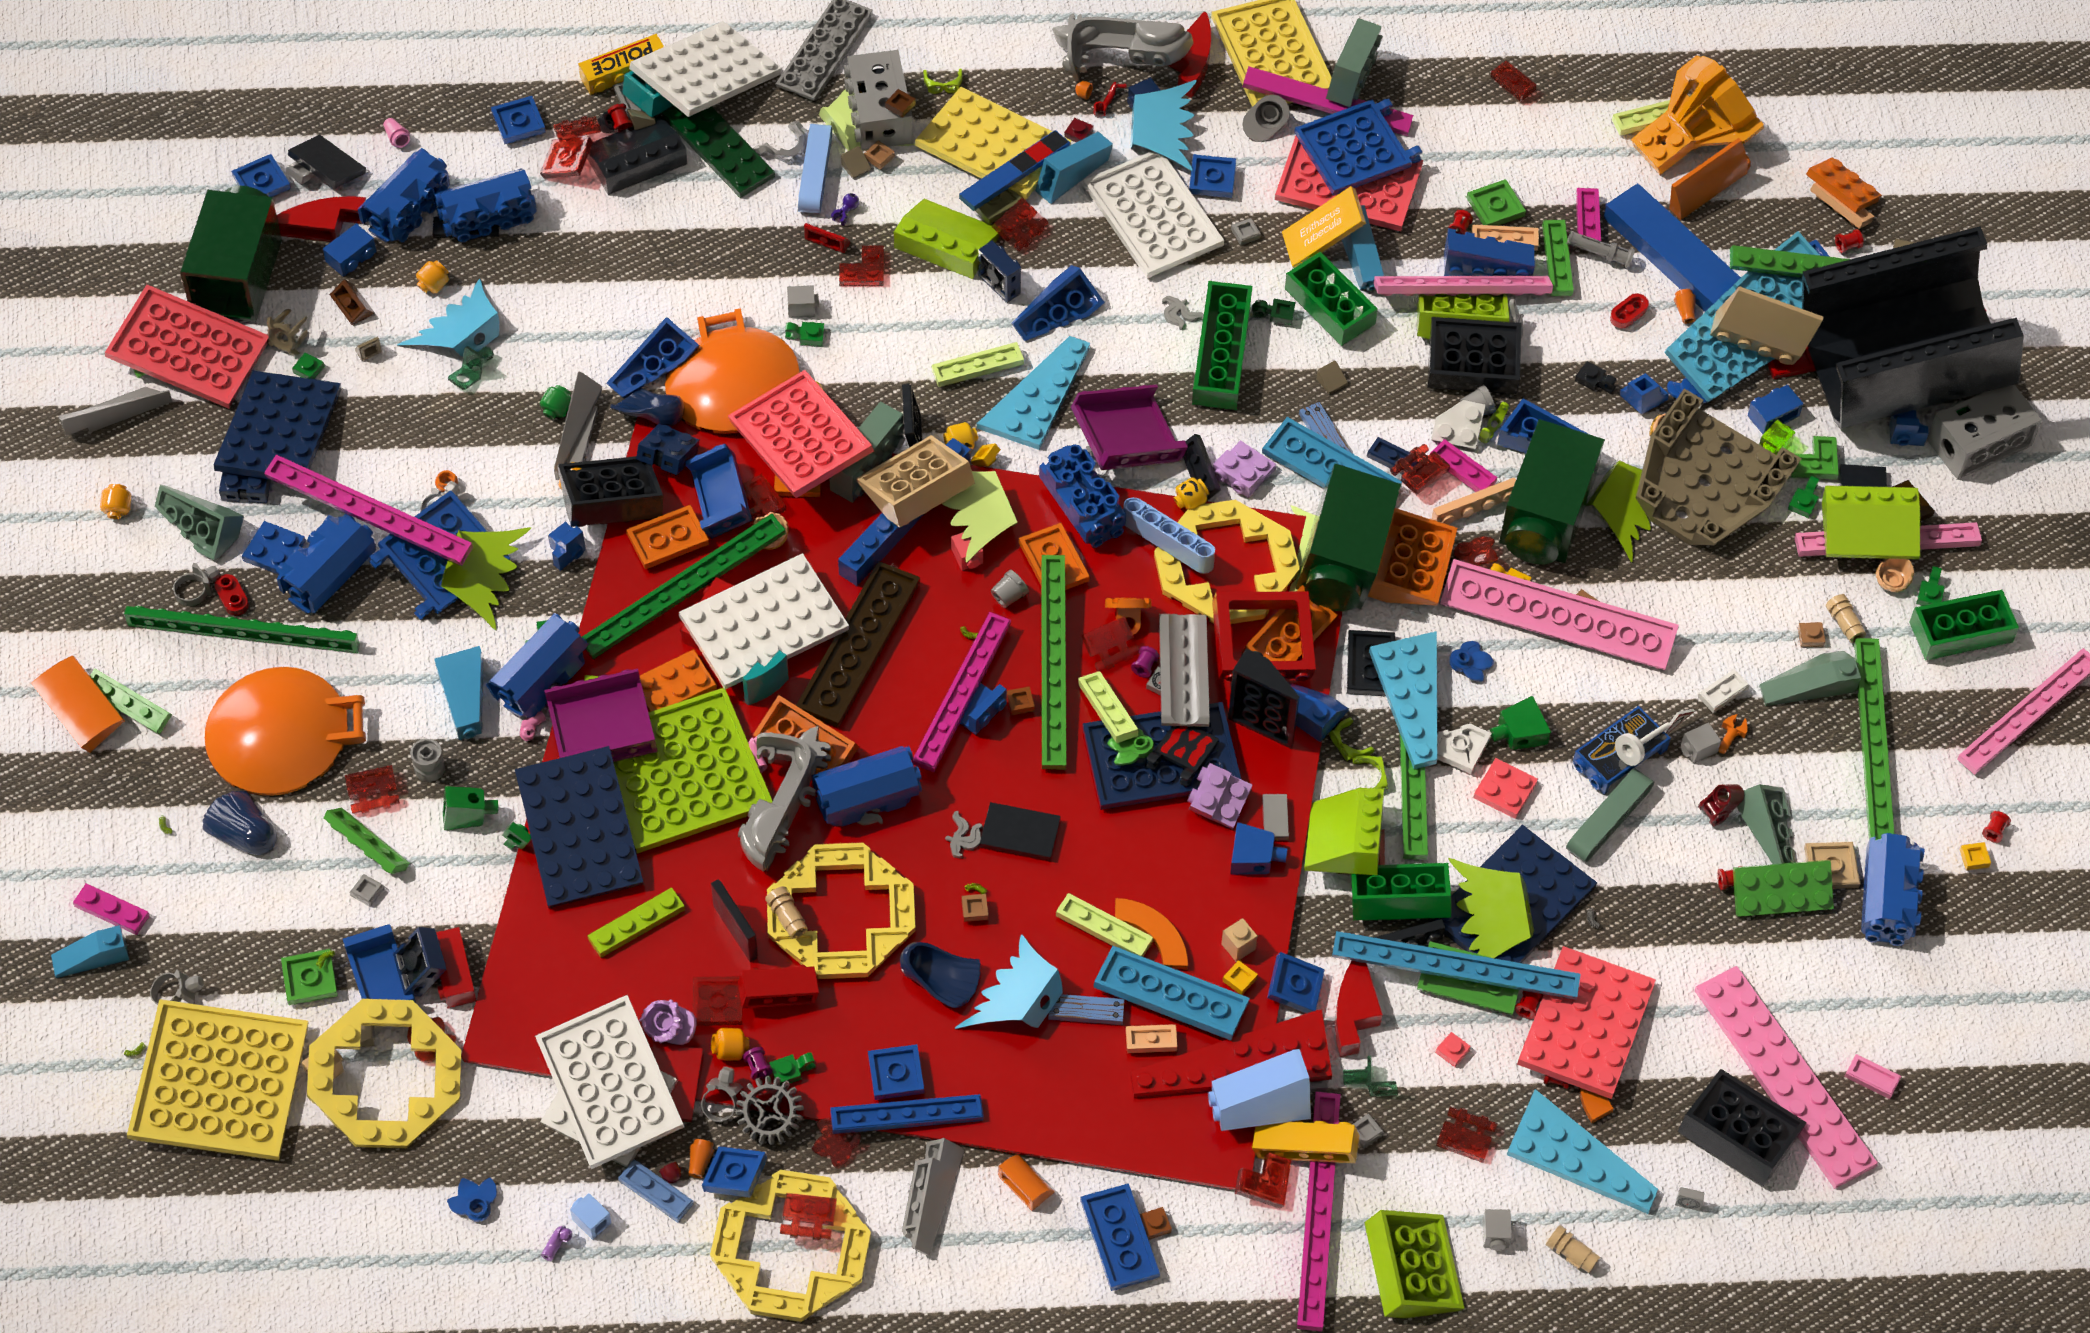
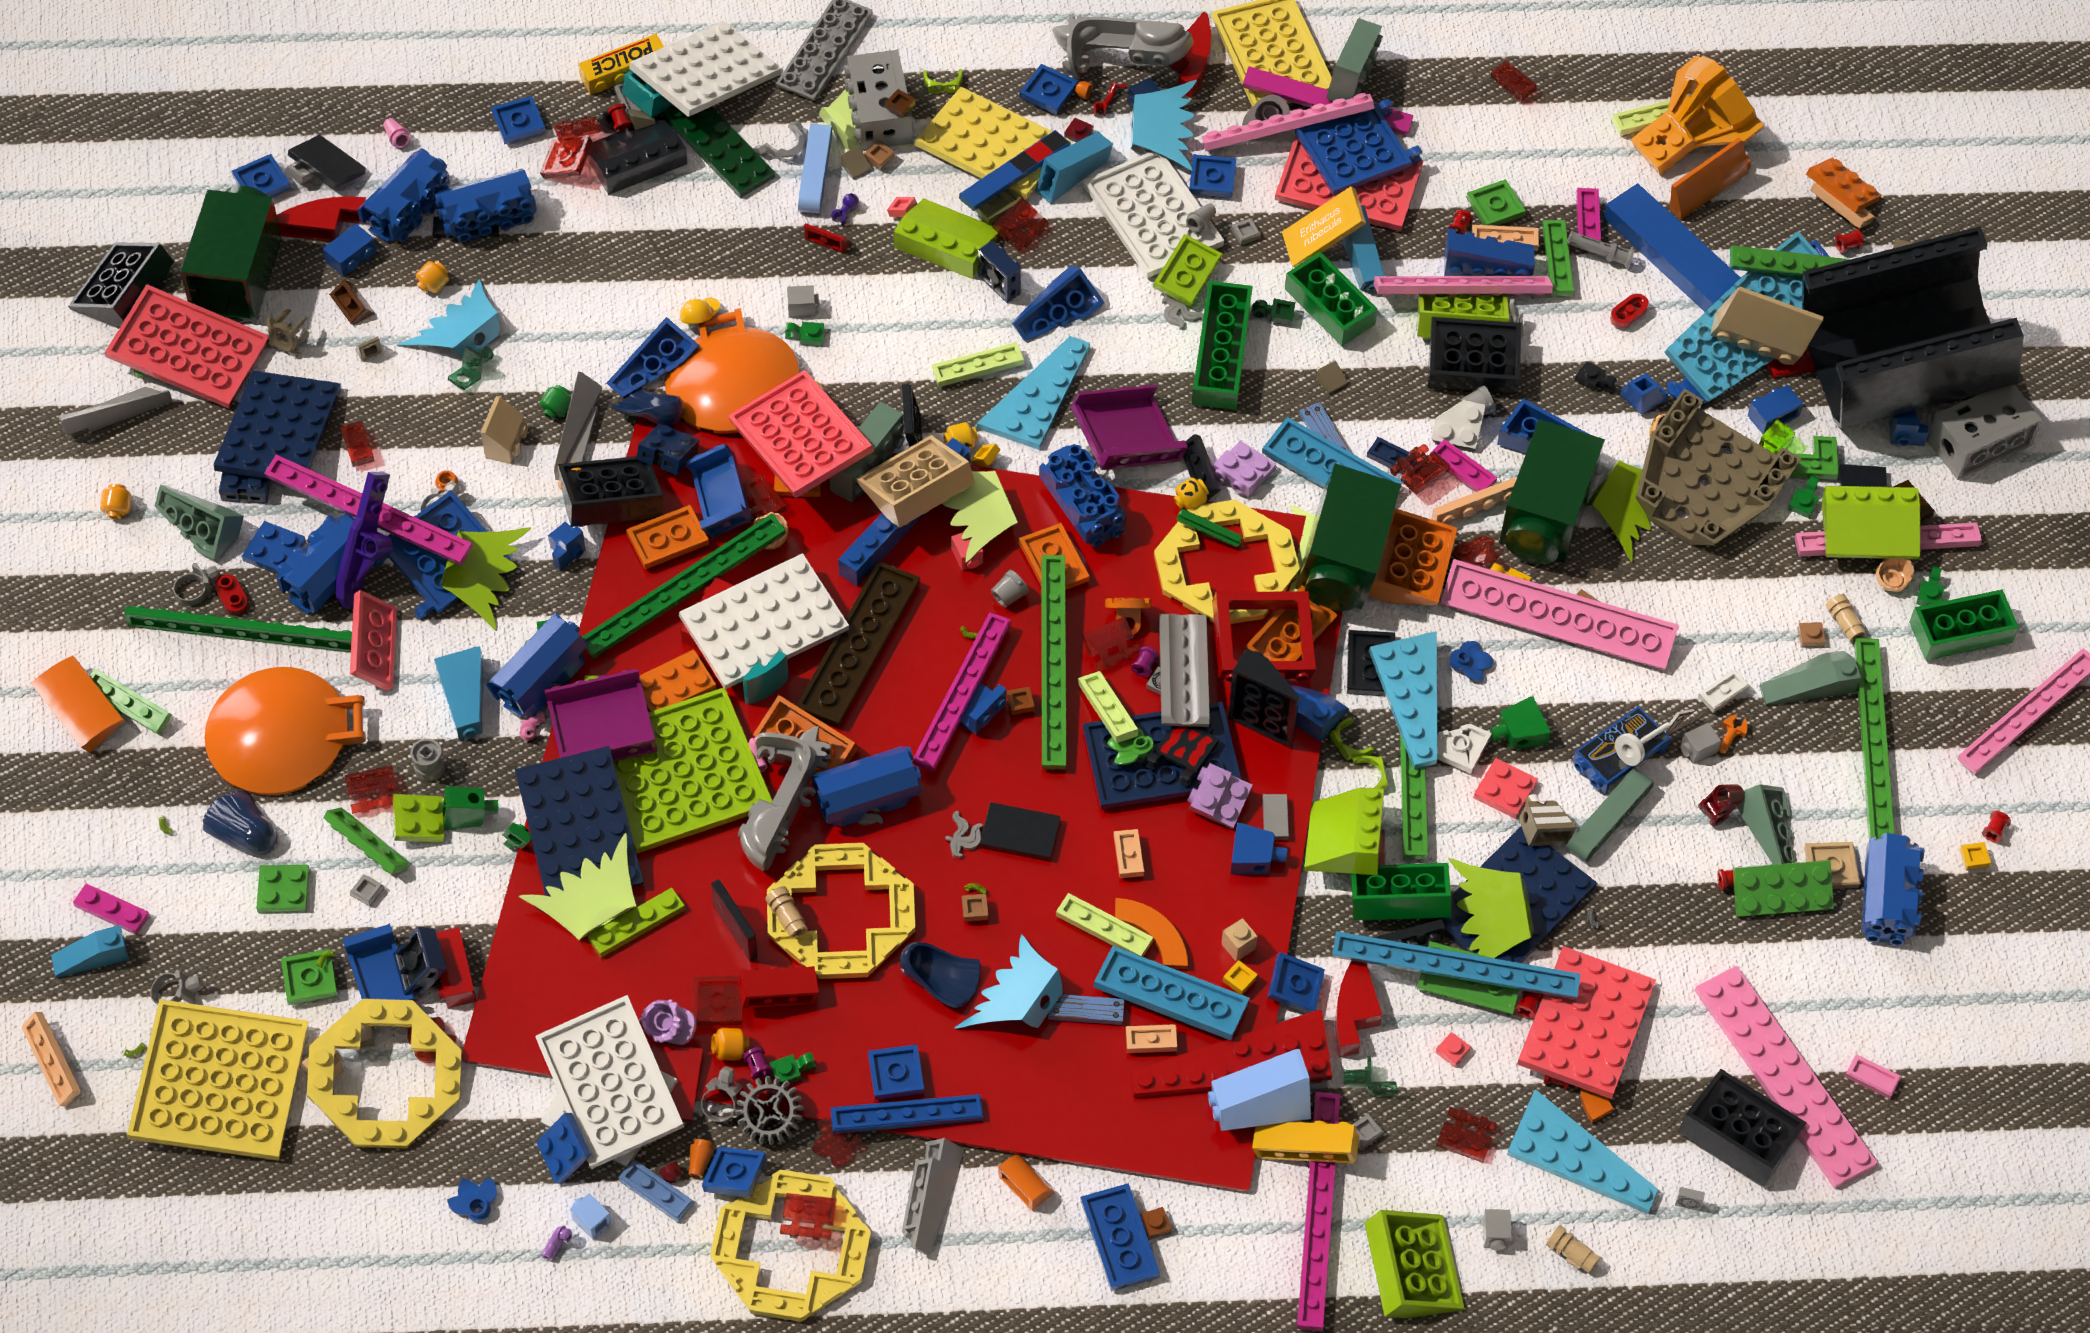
green plate [292,353,325,379] -> none
clear red plate [839,245,884,286] -> none
light blue beam [1123,497,1215,573] -> none
clear red plate [1235,1152,1291,1209] -> none
lime cap [1478,402,1510,444] -> none
orange cone [1674,289,1696,324] -> none
none -> light nougat plate [21,1012,80,1106]
none -> black slope [68,242,175,326]
none -> bright green plate [256,865,310,913]
none -> dark purple piece [336,471,393,608]
none -> clear red plate [340,421,375,467]
none -> coral plate [350,590,397,691]
none -> lime plate [393,794,444,843]
none -> tan slope [481,396,528,464]
none -> yellowish green piece [519,833,637,940]
none -> blue plate [536,1113,592,1184]
none -> yellow cap [680,297,721,324]
none -> coral plate [887,197,917,218]
none -> blue plate [1019,64,1078,115]
none -> light nougat plate [1114,829,1144,878]
none -> lime tile [1153,234,1223,308]
none -> green axle [1177,509,1242,548]
none -> light grey cone [1186,203,1216,232]
none -> bright pink plate [1202,93,1375,151]
none -> dark tan torso [1519,794,1577,846]

